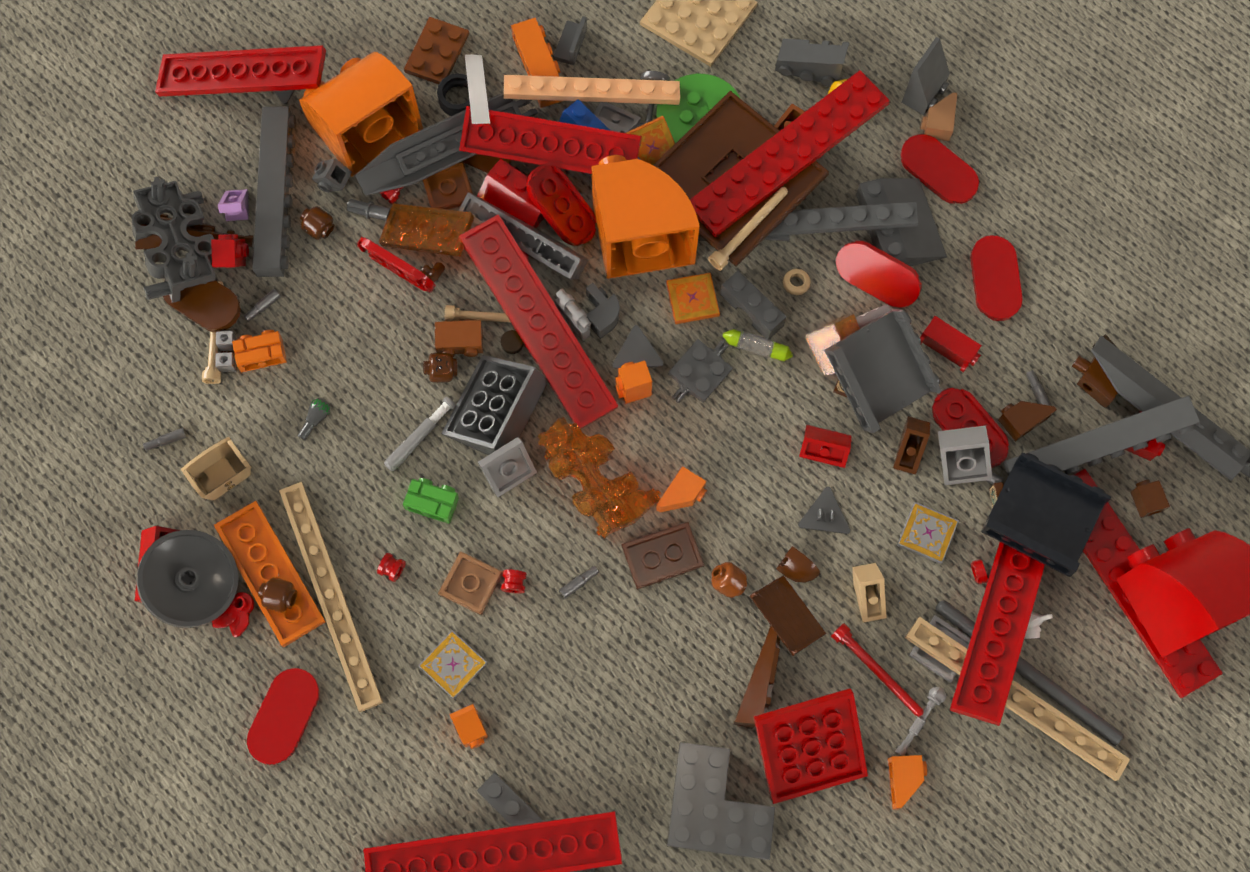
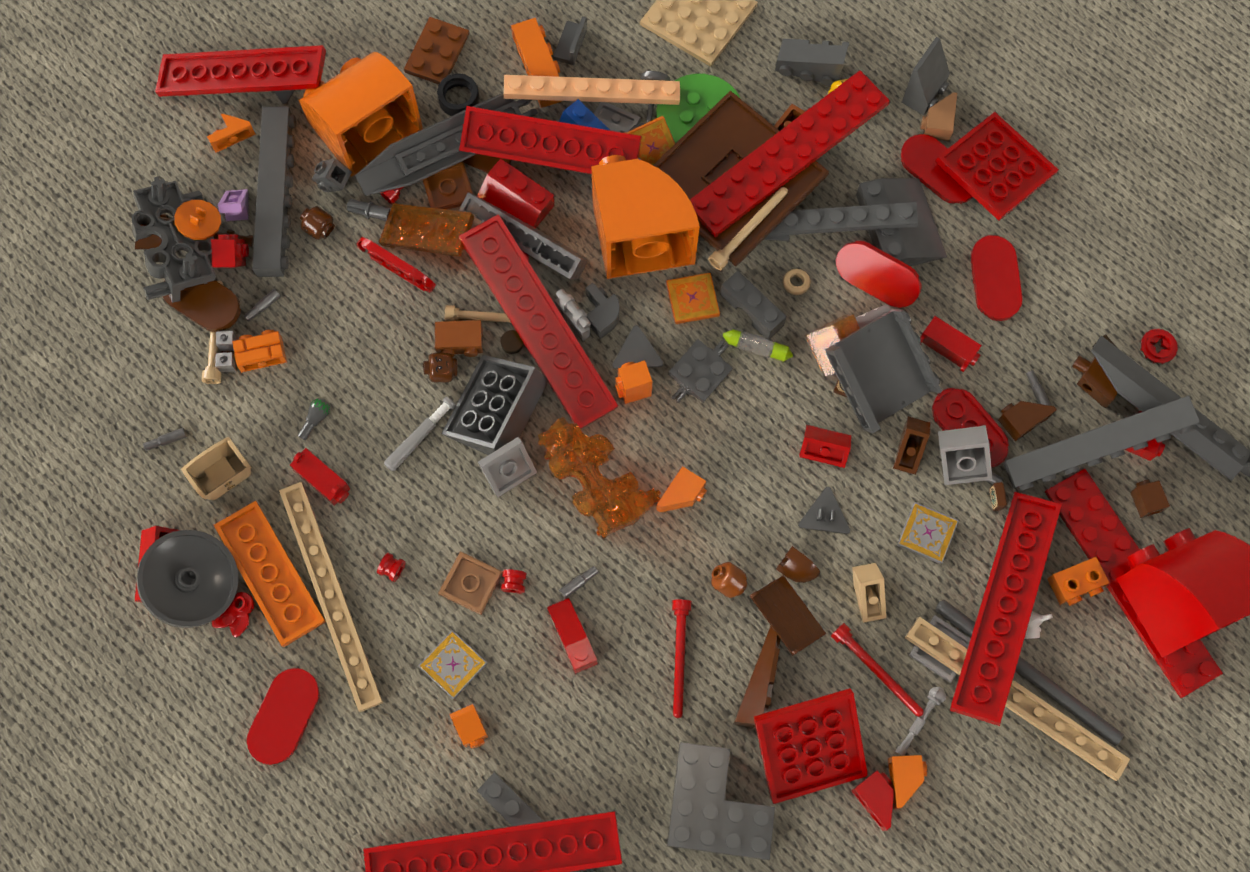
reddish brown head [258,577,297,613] -> none
bright green brick [403,478,459,524] -> none
reddish brown arm [420,262,445,282] -> none
white sticker [465,54,490,124] -> none
red tile [526,164,596,246] -> none
reddish brown tile [621,522,705,590] -> none
red tile [971,559,988,584] -> none
black panel [981,452,1111,577] -> none
none -> orange piece [174,200,221,240]
none -> orange slope [207,114,256,153]
none -> red brick [290,448,350,506]
none -> red slope [547,598,598,674]
none -> red piece [672,599,692,718]
none -> red slope [851,770,894,831]
none -> red plate [935,112,1059,221]
none -> orange brick [1047,557,1109,606]
none -> red gear [1140,329,1178,365]

